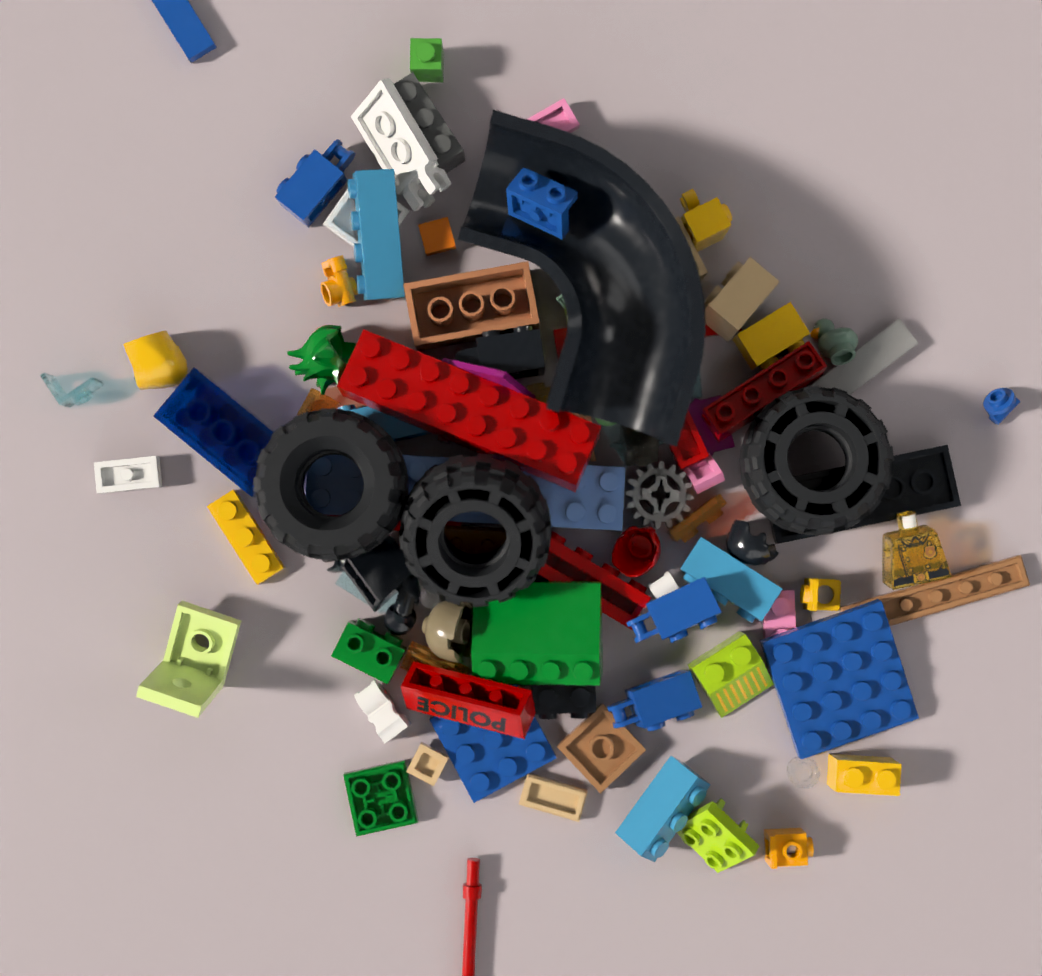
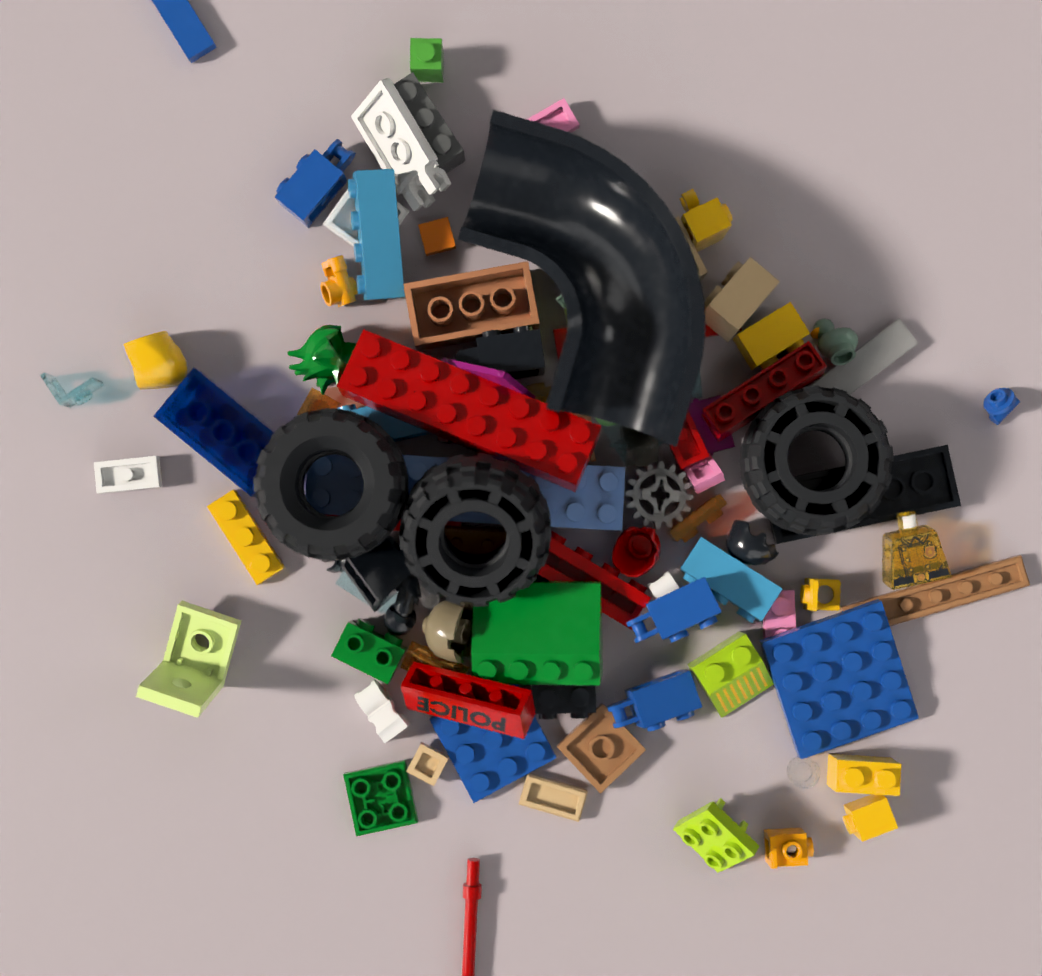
blue bracket [506,168,578,239] -> none
dark azure brick [615,756,711,862] -> none
none -> yellow brick [843,794,898,842]

